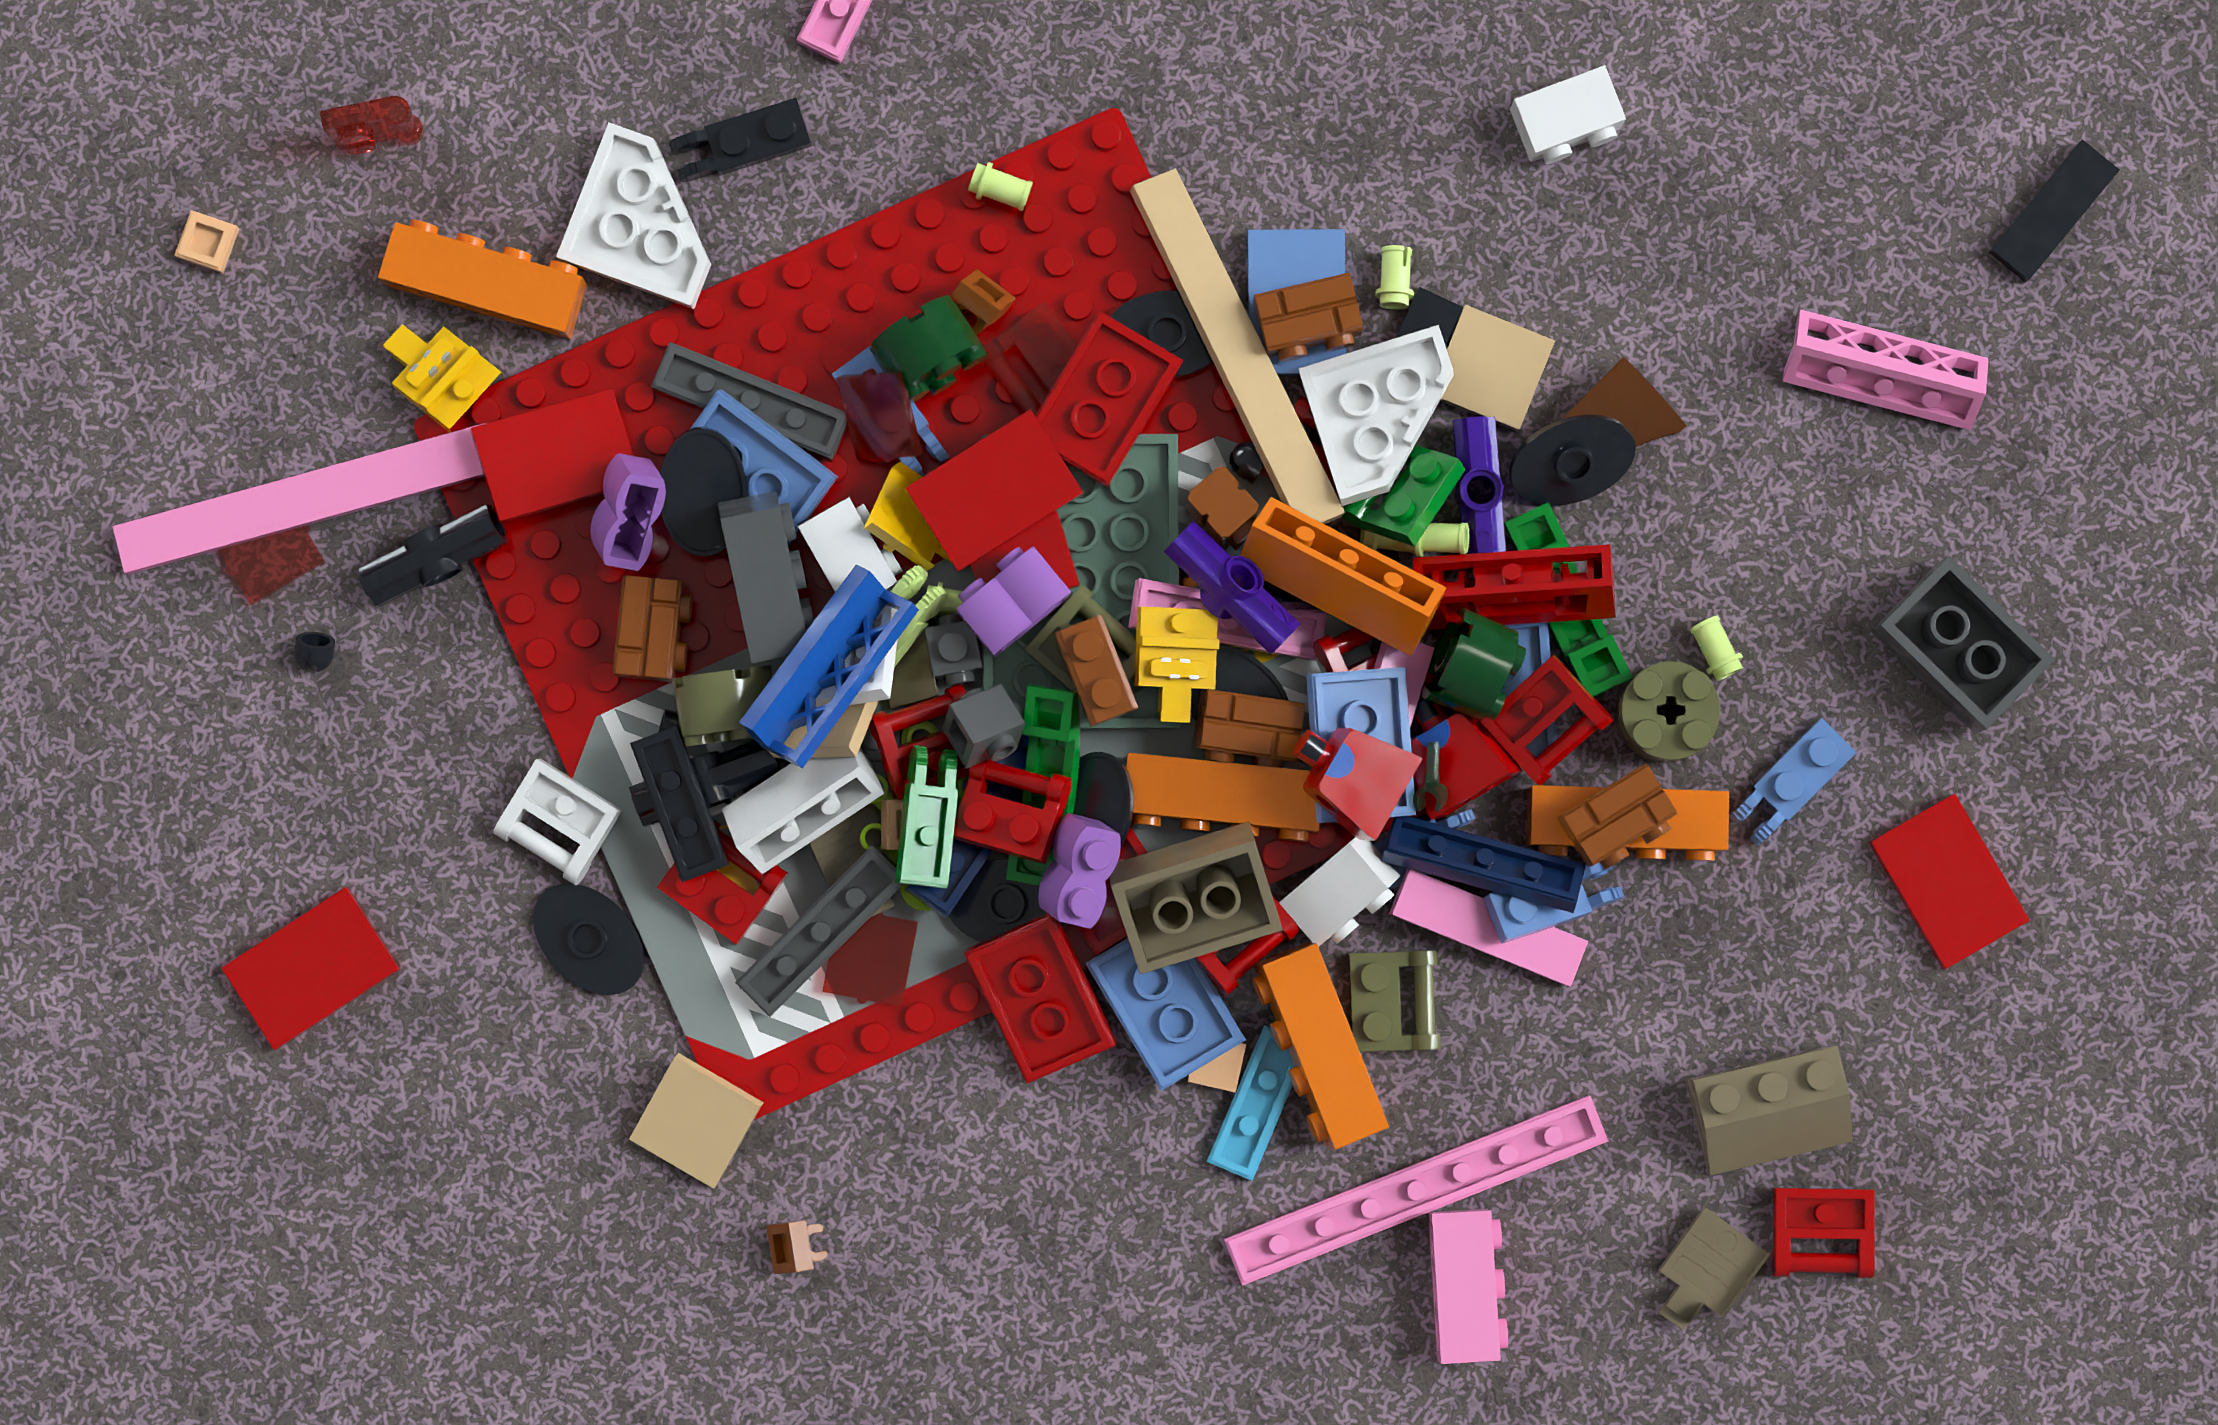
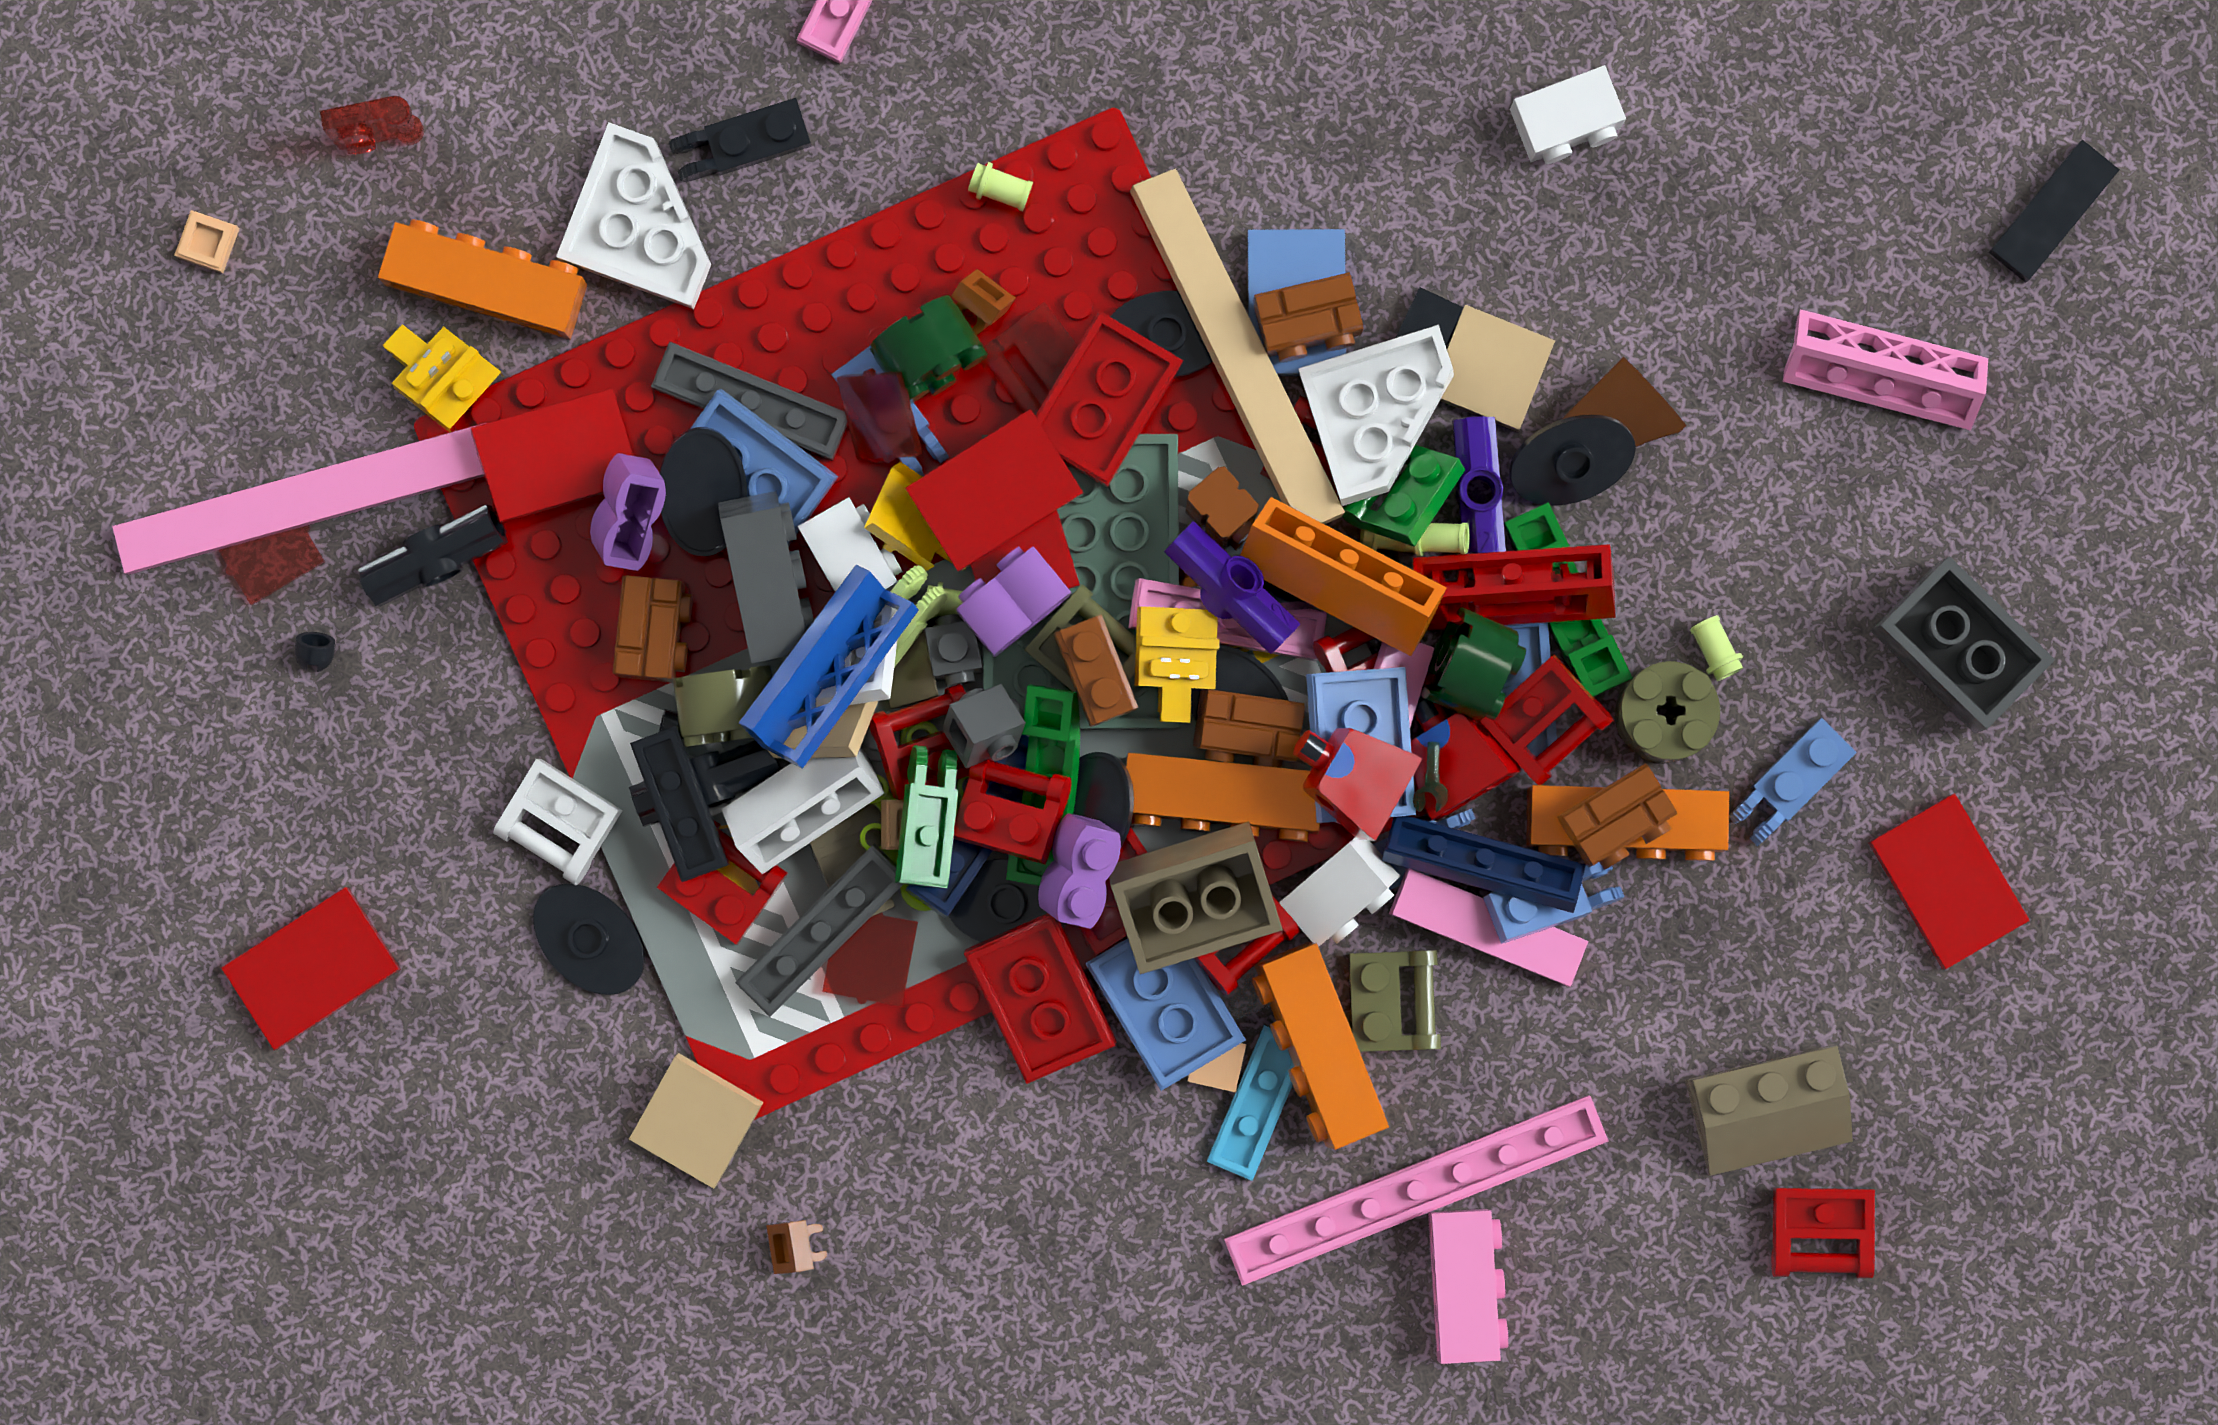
black hinge [1229,441,1264,485] -> none
yellowish green pin [1375,245,1414,310] -> none
dark tan piece [1658,1206,1770,1331] -> none

